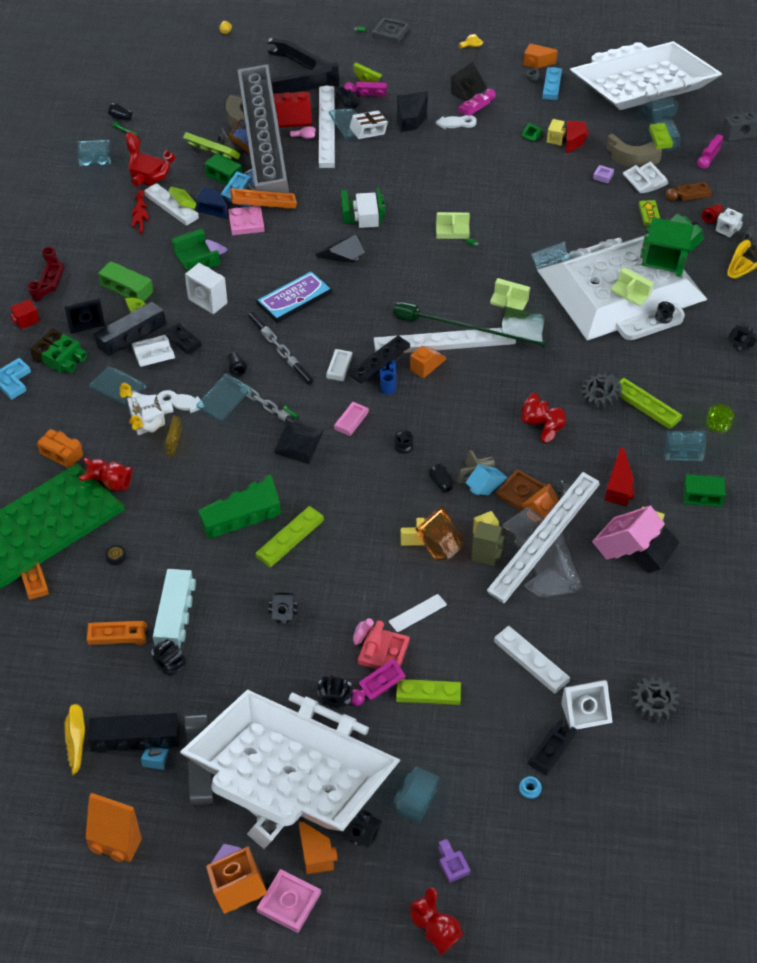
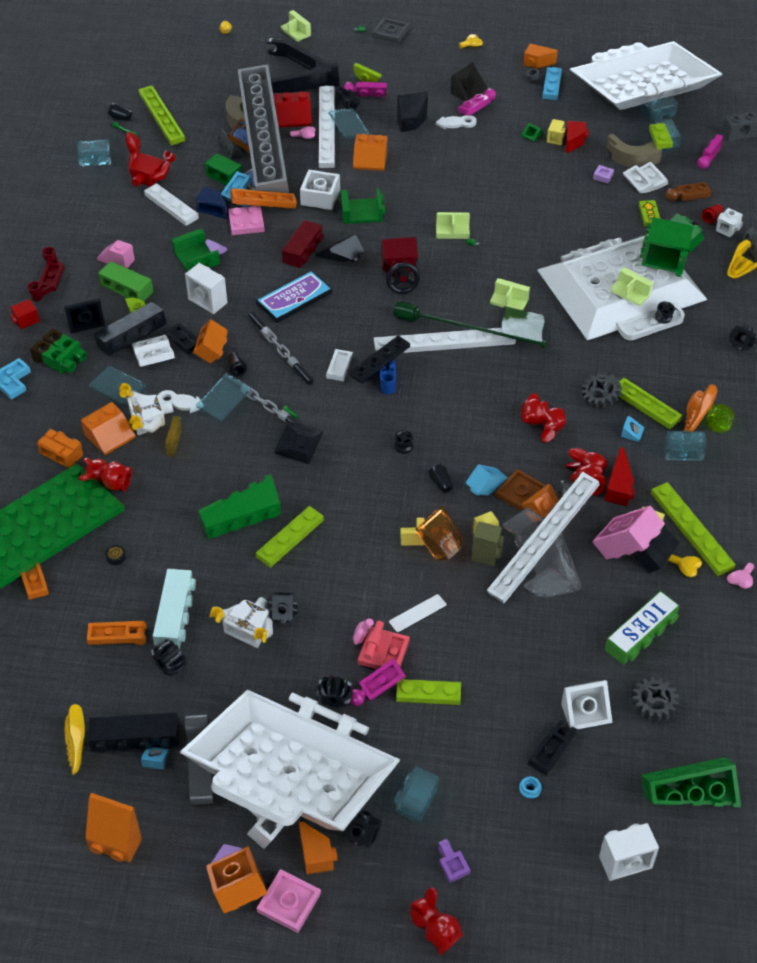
red piece [131,190,149,234] -> none
lime tile [169,187,196,209] -> none
lime plate [183,132,241,160] -> none
bright pink tile [334,402,369,436] -> none
white brick [350,111,388,139] -> none
white brick [353,193,379,228] -> none
orange slope [410,346,446,379] -> none
dark tan bracket [457,450,495,484] -> none
white plate [494,626,570,694] -> none
clear light blue brick [530,242,569,270] -> none
green brick [683,474,726,507] -> none
none -> orange slope [81,402,136,456]
none -> bright pink slope [97,240,135,268]
none -> lime plate [138,86,185,145]
none -> orange brick [193,319,228,364]
none -> white torso [209,597,273,648]
none -> yellowish green panel [281,10,311,42]
none -> dark red brick [282,220,324,269]
none -> white brick [300,170,340,210]
none -> orange slope [353,134,388,171]
none -> dark red piece [380,237,420,294]
none -> red animal [565,448,607,495]
none -> white brick [599,823,659,881]
none -> brick [605,591,680,665]
none -> medium azure slope [621,416,644,442]
none -> green wedge [641,757,741,807]
none -> lime plate [651,482,736,576]
none -> yellow rock [668,554,702,577]
none -> orange animal [683,384,717,434]
none -> bright pink rock [727,563,754,589]

